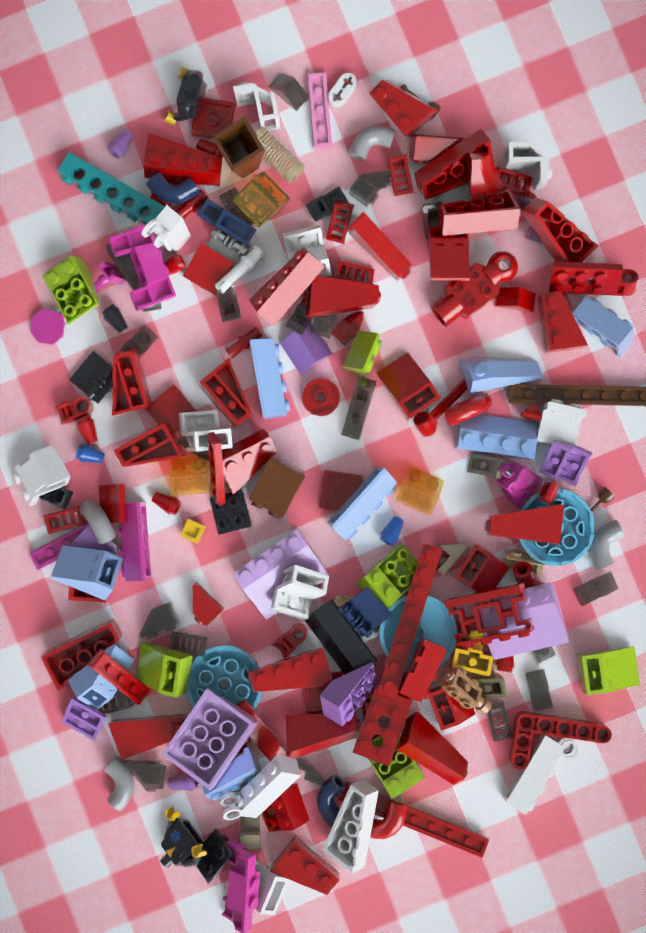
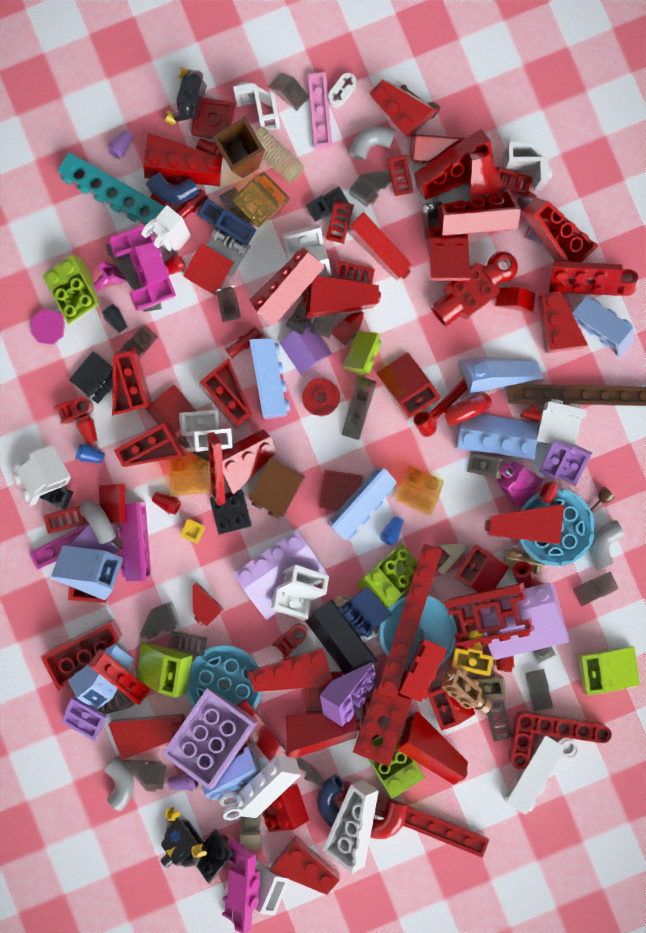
white pin [215,245,266,294] -> none

